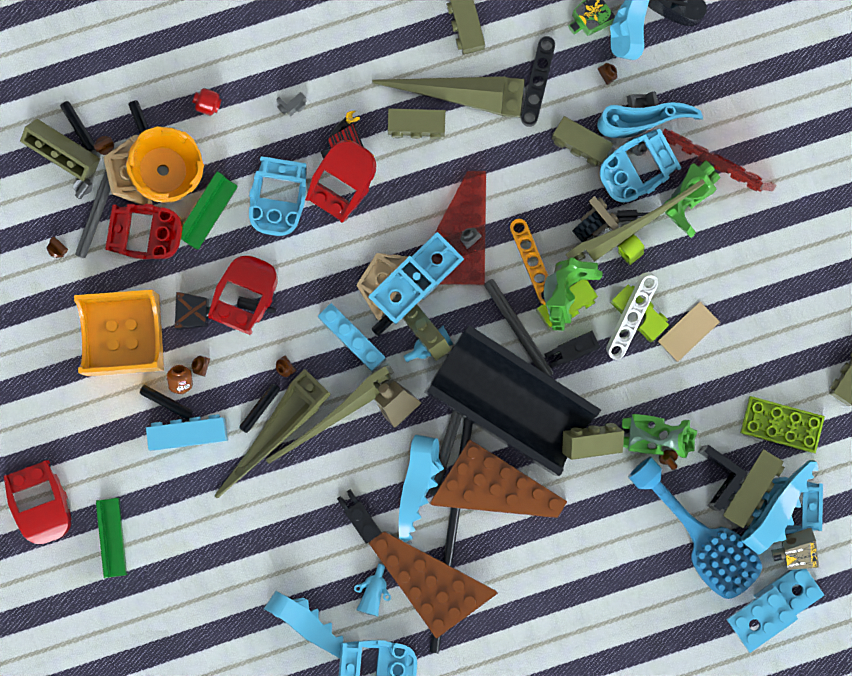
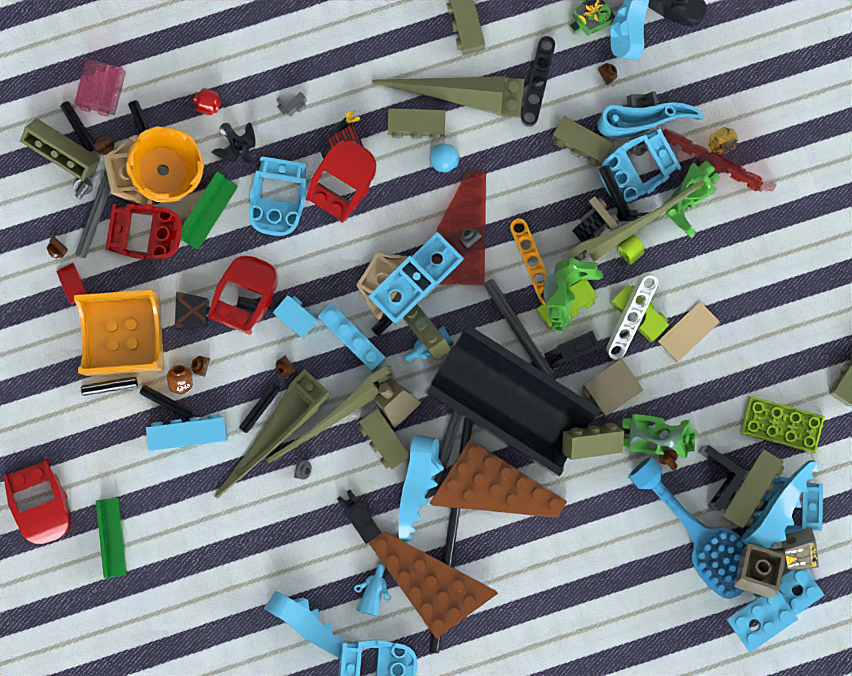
none -> red slope [56,263,88,305]
none -> clear pink brick [75,59,126,117]
none -> black axle [81,377,138,396]
none -> black animal [212,122,256,164]
none -> medium azure brick [273,295,318,339]
none -> dark grey plate [294,459,312,480]
none -> olive brick [358,409,410,470]
none -> medium azure hair [429,144,460,173]
none -> dark tan brick [582,358,643,417]
none -> black axle [599,165,631,218]
none -> clear yellow head [709,127,738,155]
none -> dark tan brick [734,543,786,599]

